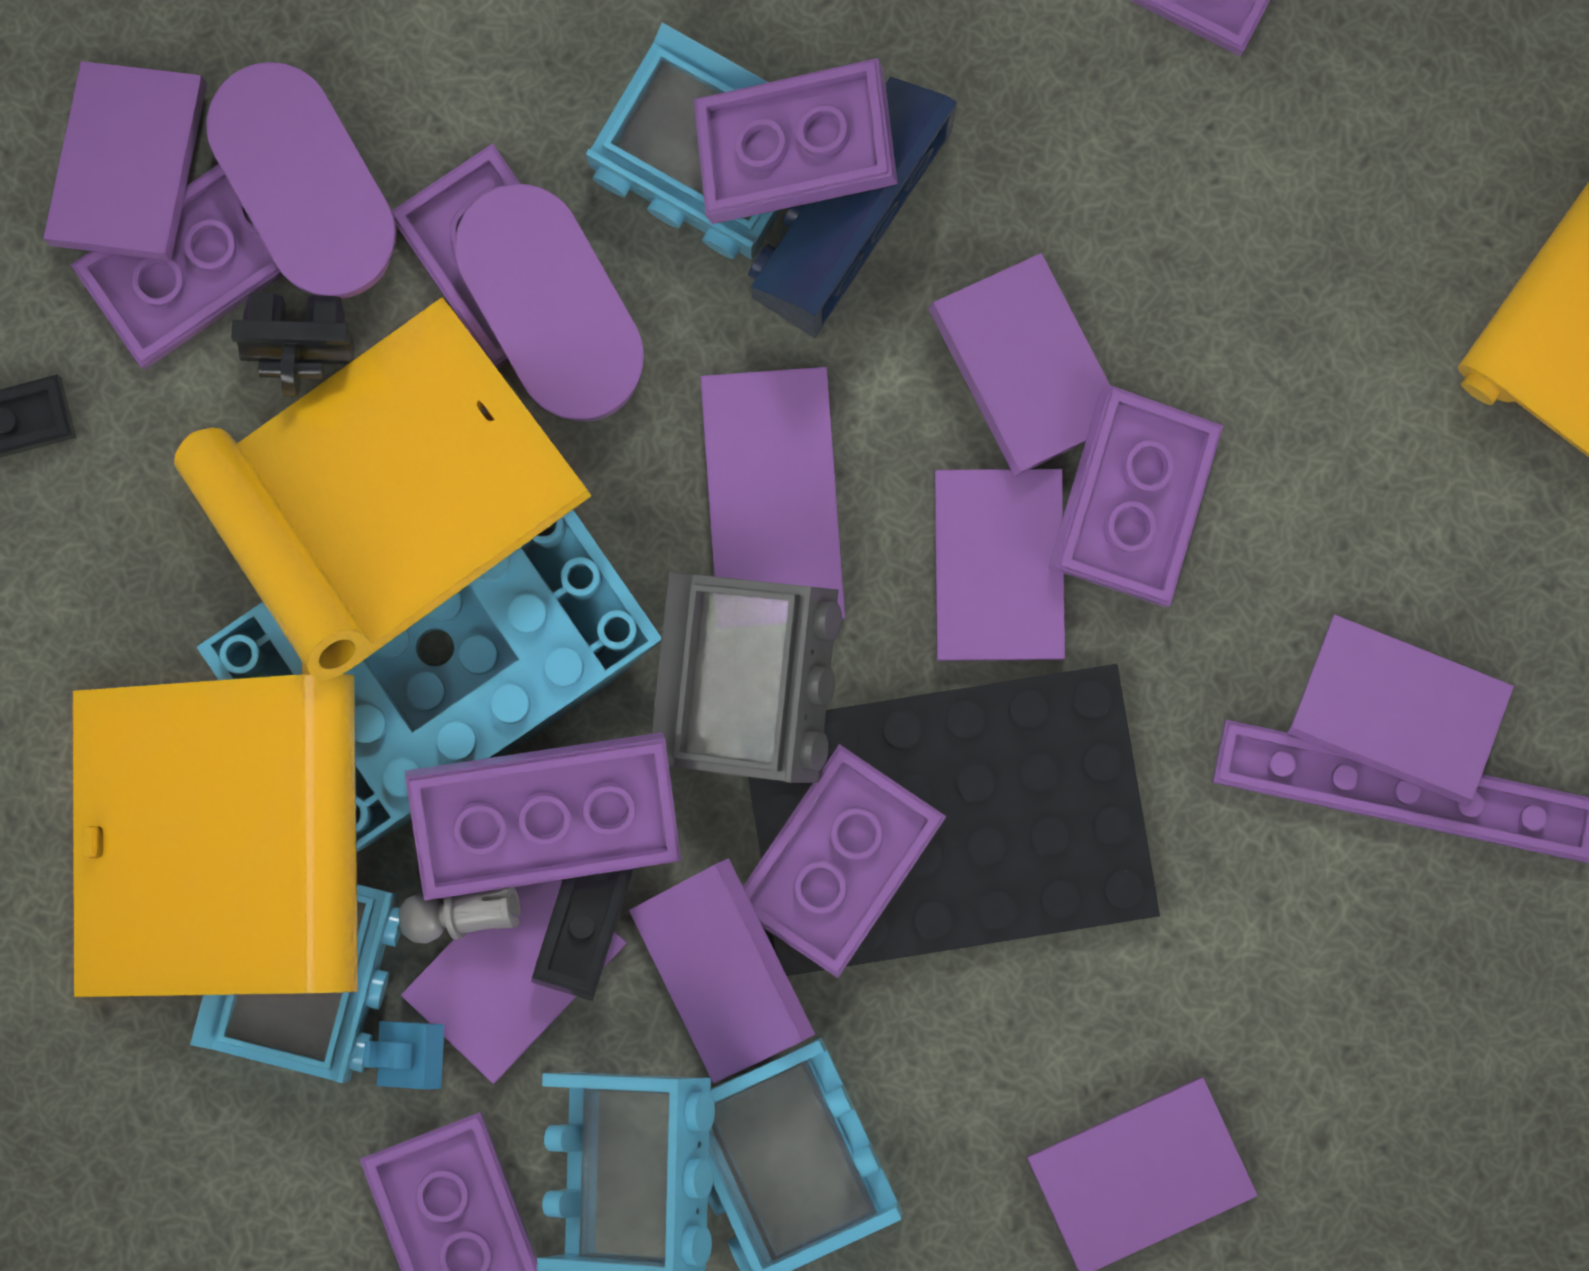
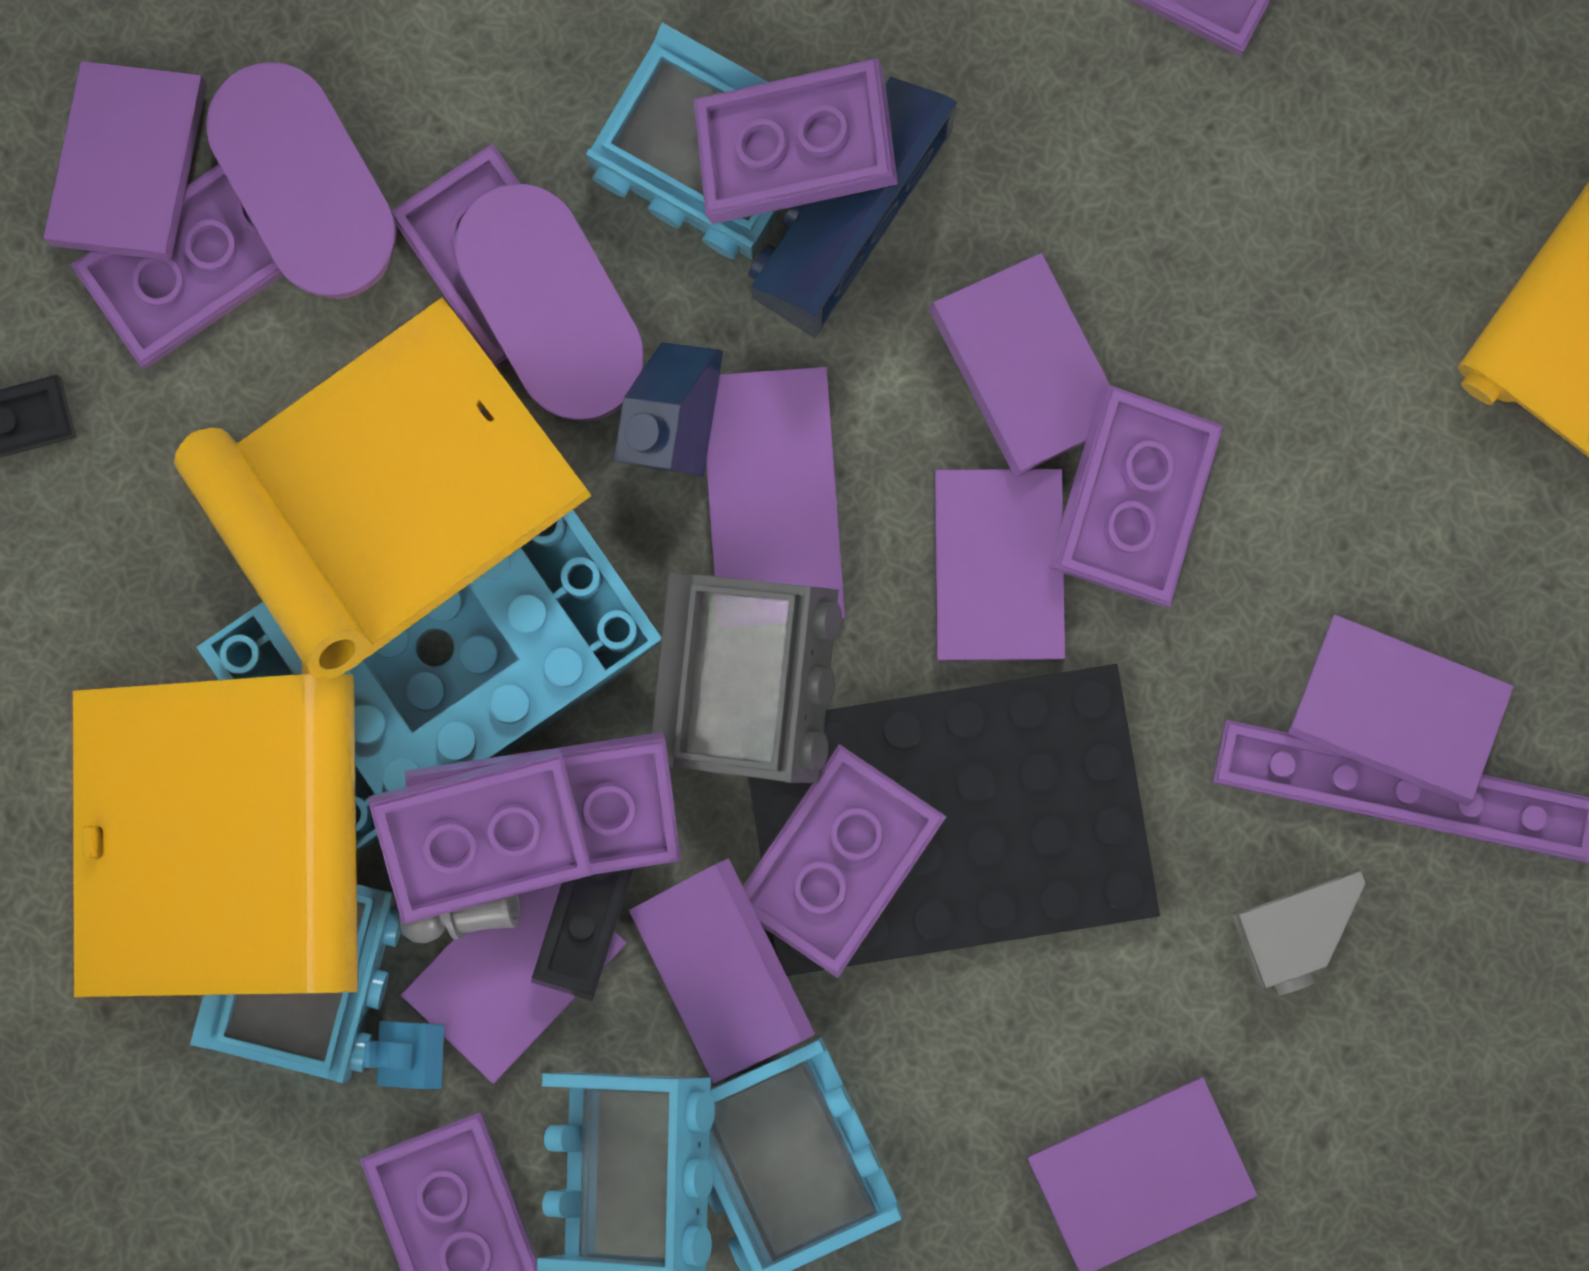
black hips [231,292,355,397] -> none
none -> medium lavender tile [369,747,593,925]
none -> dark blue slope [614,342,723,476]
none -> light grey slope [1232,871,1366,996]

